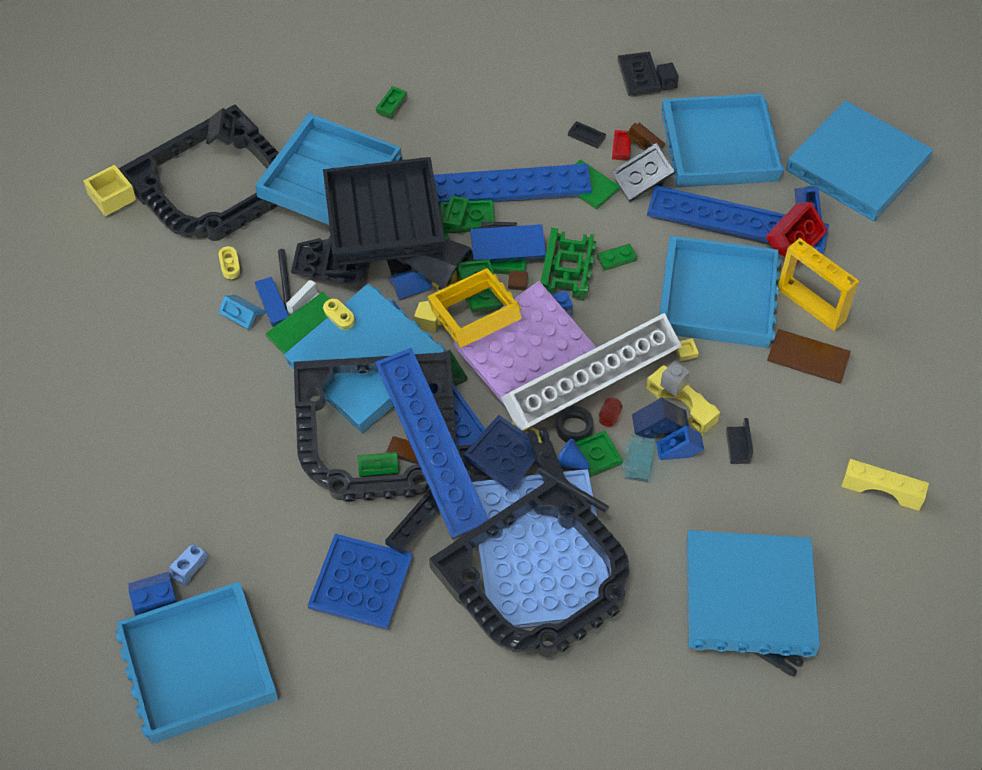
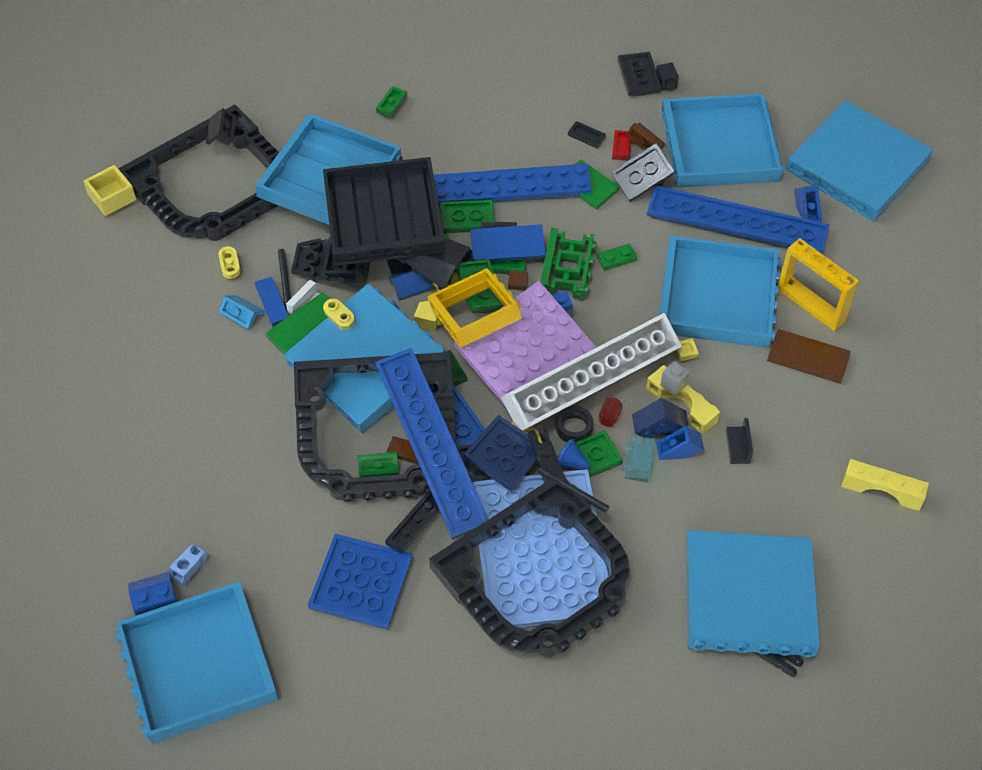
green plate [443,195,469,230] -> none
red slope [766,202,828,263] -> none

